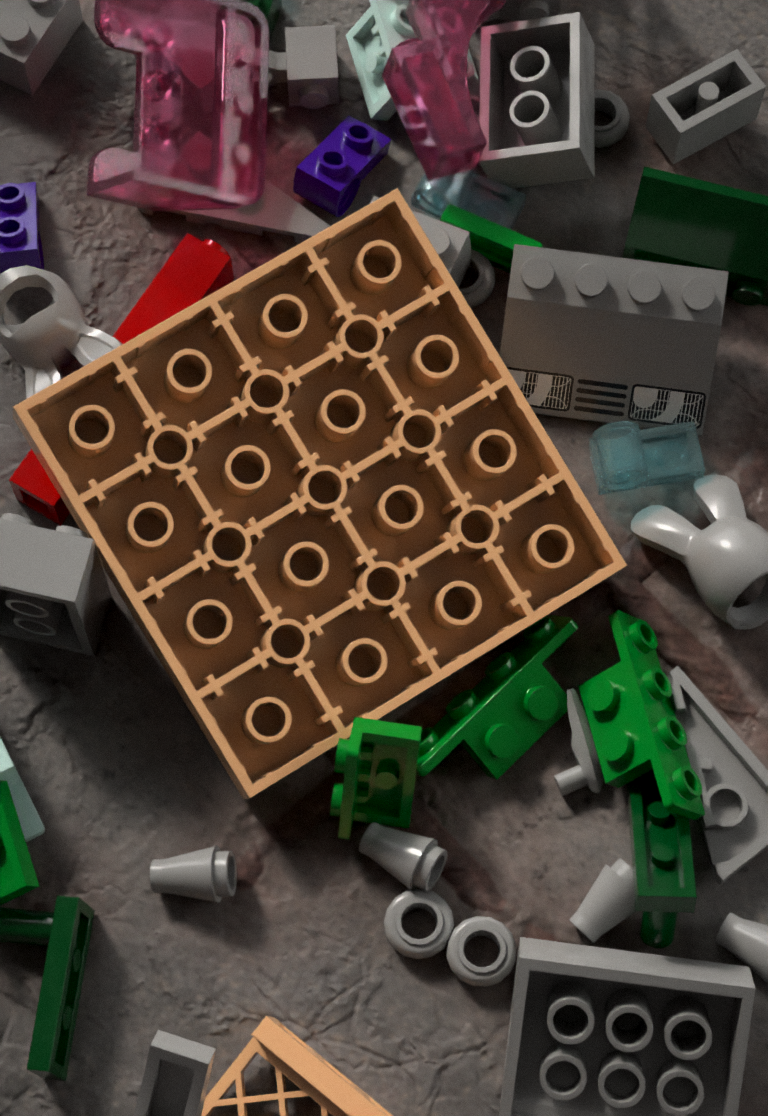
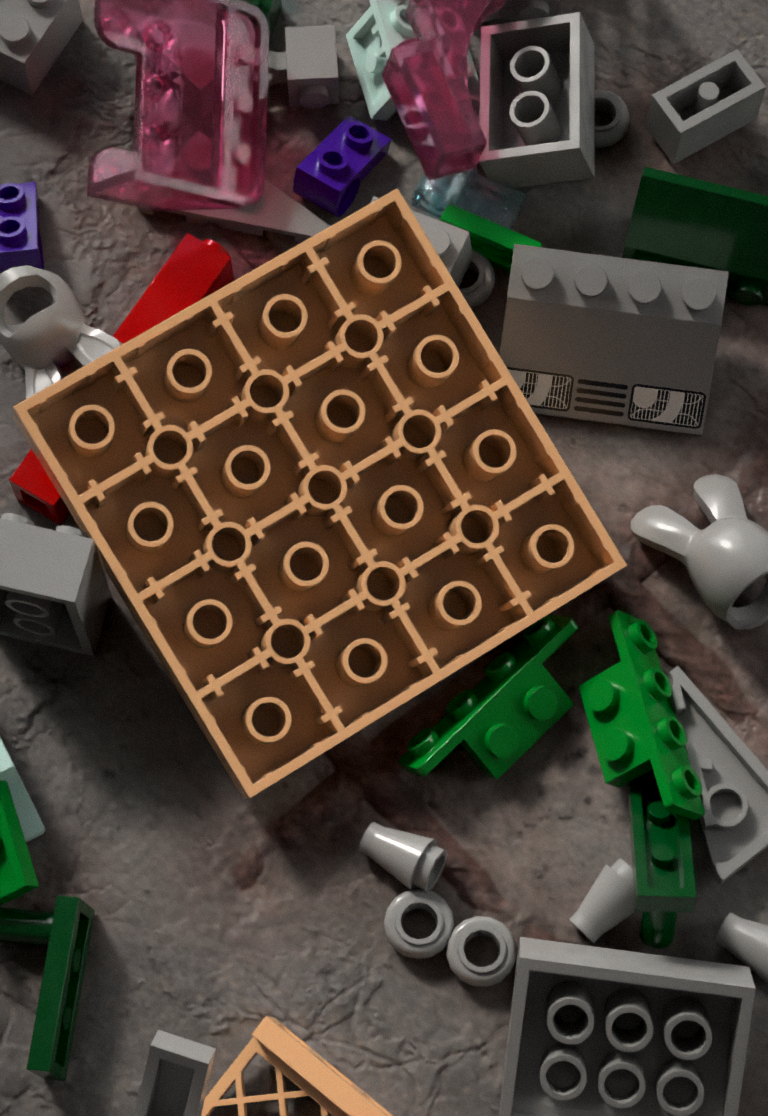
light grey cone [150,845,237,903] -> none
green bracket [330,717,422,840] -> none
light grey bar [554,688,603,796] -> none
clear light blue plate [588,421,705,495] -> none

